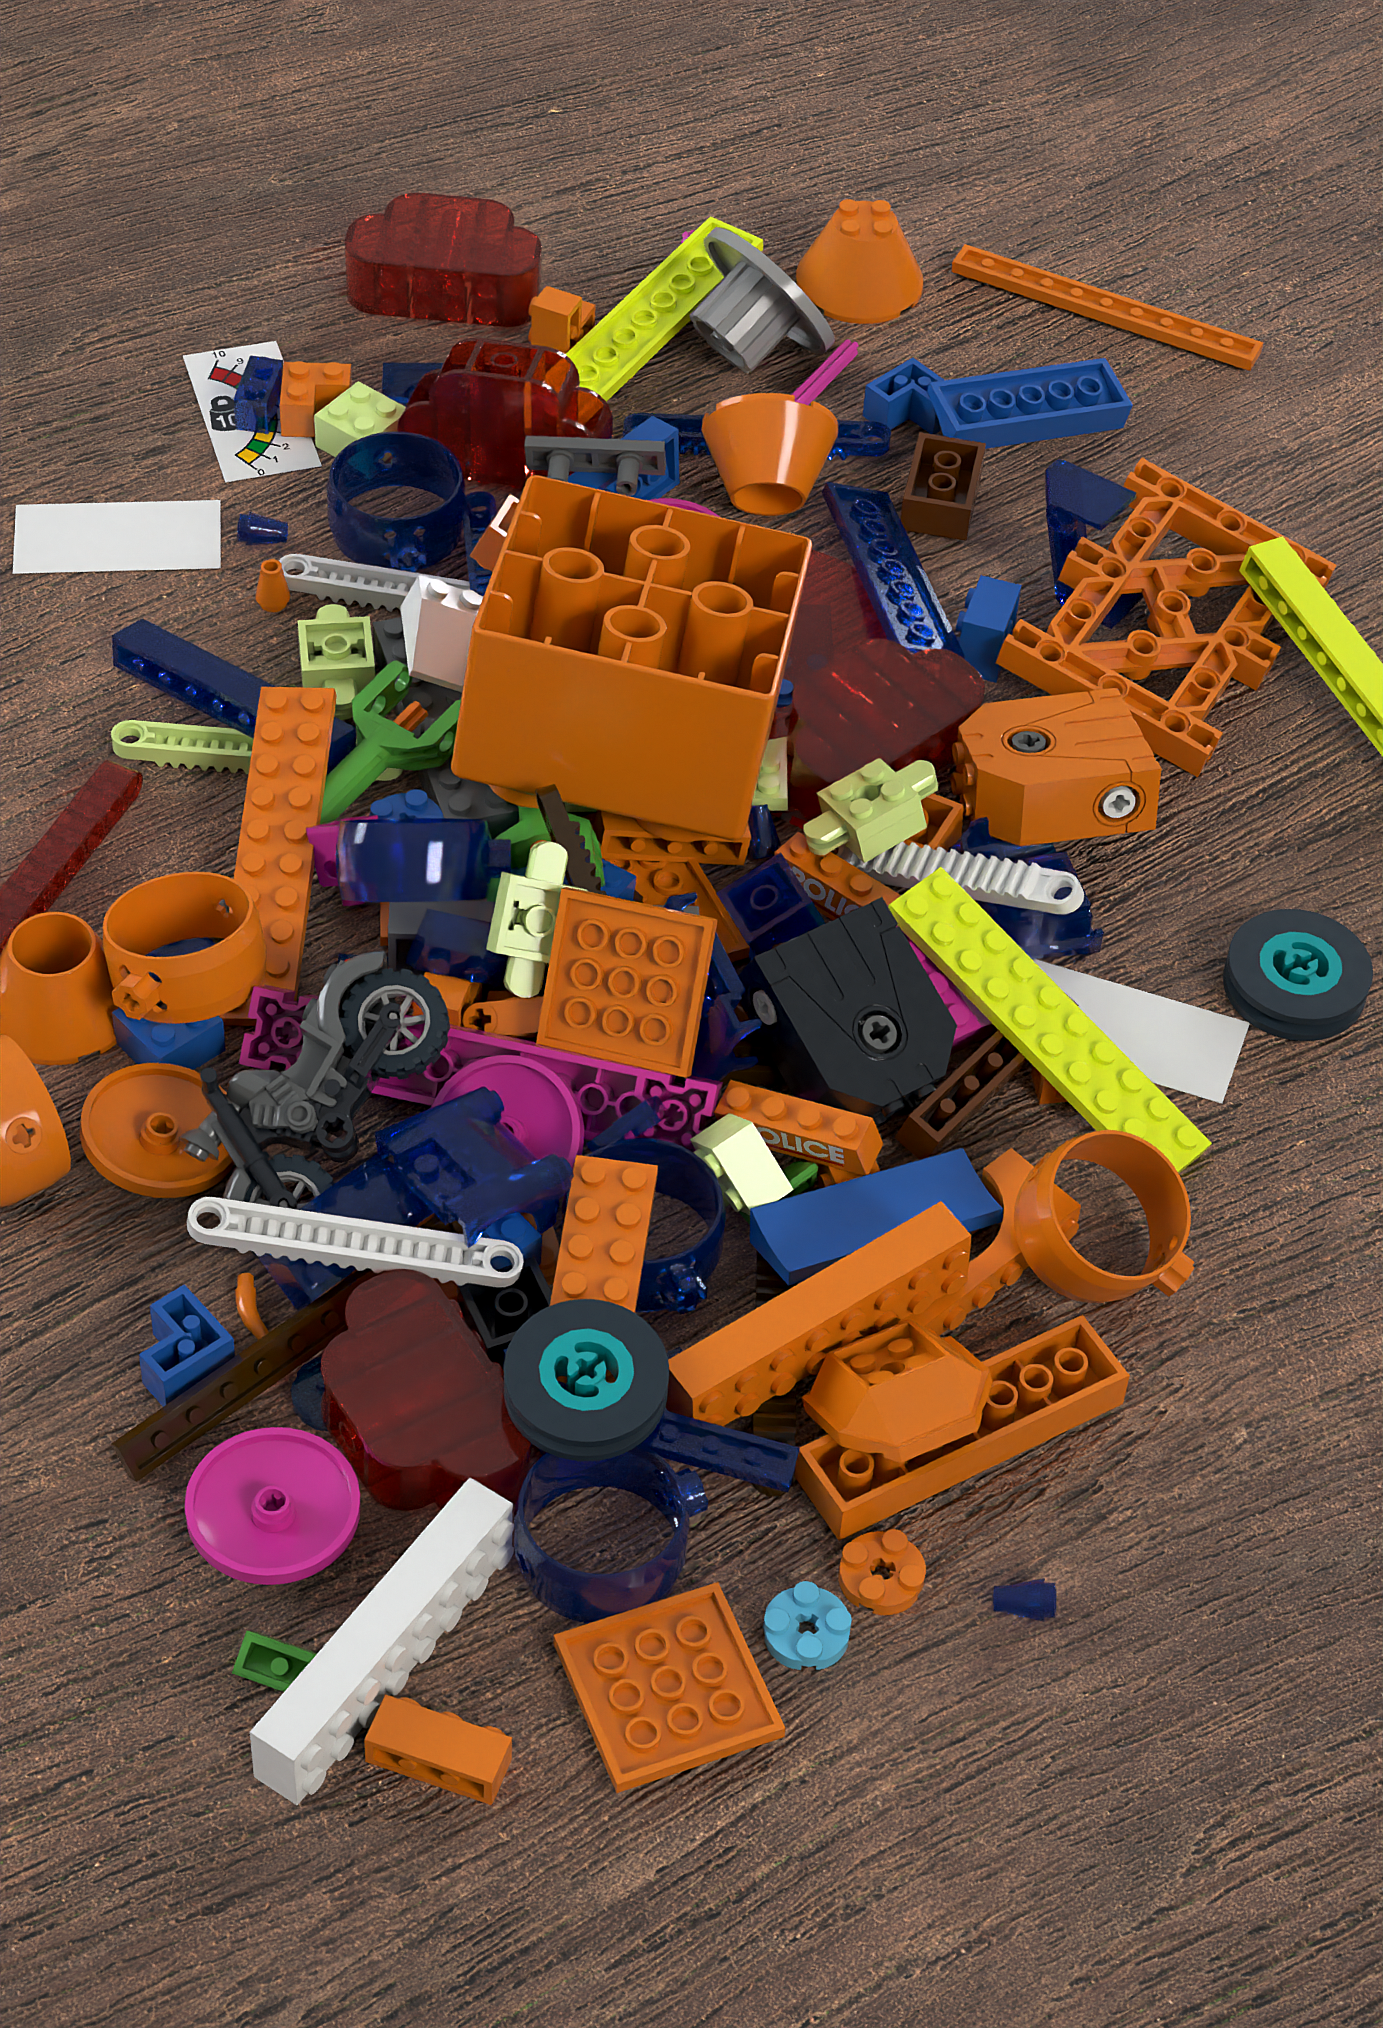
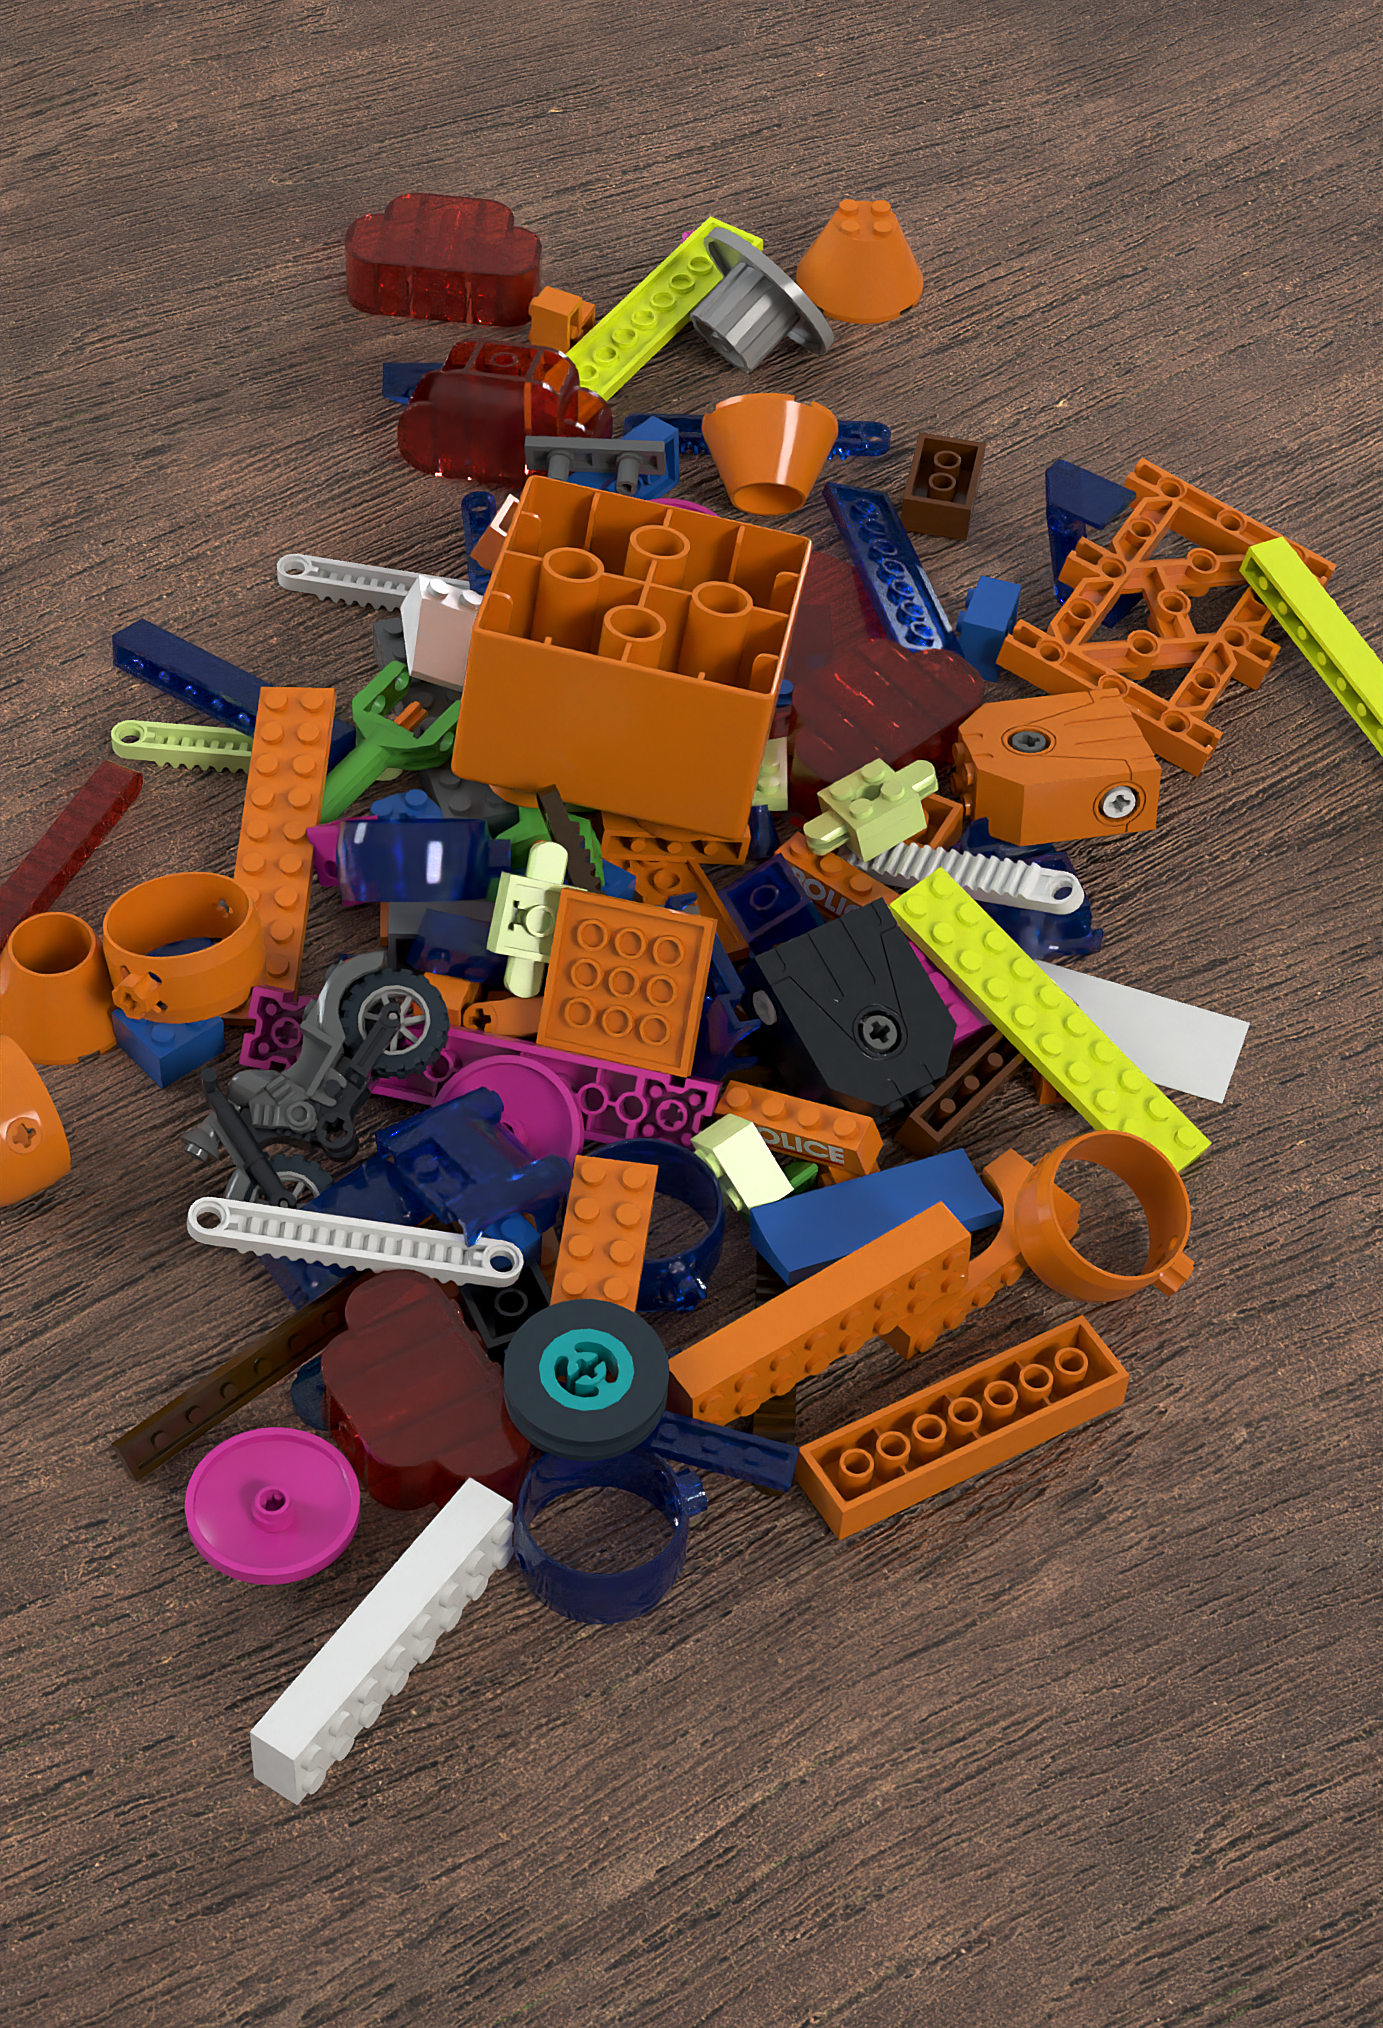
white sticker [13,500,221,574] -> none
orange dish [79,1063,235,1198] -> none
blue brick [139,1284,235,1407] -> none
white sticker [183,341,322,483] -> none
bright green slope [232,1630,318,1692] -> none
clear blue brick [234,355,283,434] -> none
orange animal [235,1273,269,1340] -> none
clear blue cone [237,511,288,546] -> none
orange cone [255,559,291,612] -> none
orange brick [280,361,352,437] -> none
yellowish green brick [298,604,375,720] -> none
yellowish green brick [314,381,411,475] -> none
clear blue cylinder [326,432,466,573] -> none
orange brick [364,1694,512,1805] -> none
orange plate [553,1582,786,1793] -> none
clear blue plate [586,1095,666,1158] -> none
medium azure plate [763,1581,852,1670] -> none
dark pink axle [791,339,859,405] -> none
orange piece [802,1319,992,1463] -> none
orange plate [838,1529,926,1615] -> none
blue brick [862,358,944,435] -> none
blue arch [927,358,1133,449] -> none
orange plate [951,244,1263,371] -> none
clear blue cone [993,1578,1057,1622] -> none
black wheel [1223,909,1373,1041] -> none

